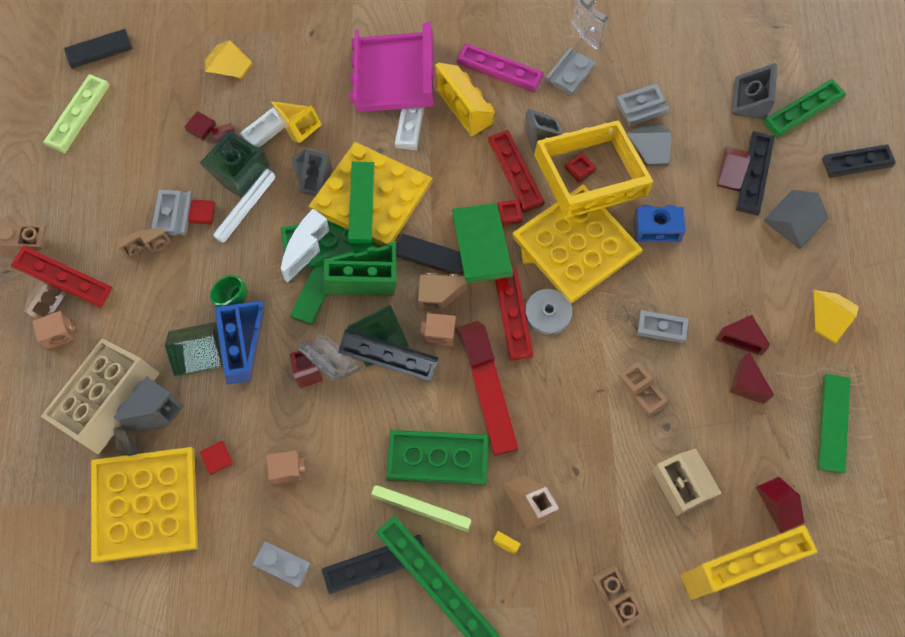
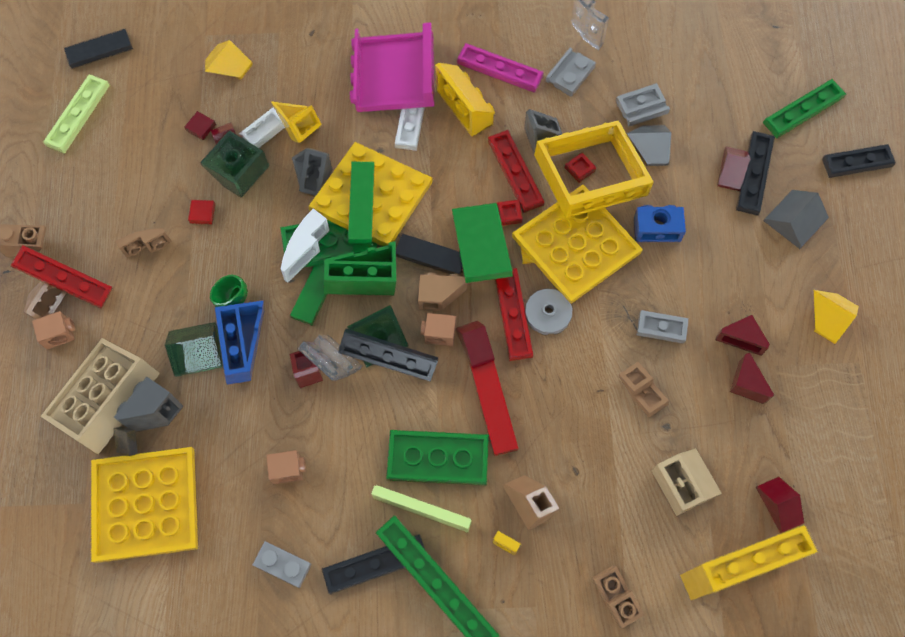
light grey plate [151,190,193,236] -> none
red tile [200,440,234,475] -> none
white axle [214,169,276,243] -> none
dark grey slope [732,63,778,119] -> none
green tile [817,373,851,474] -> none

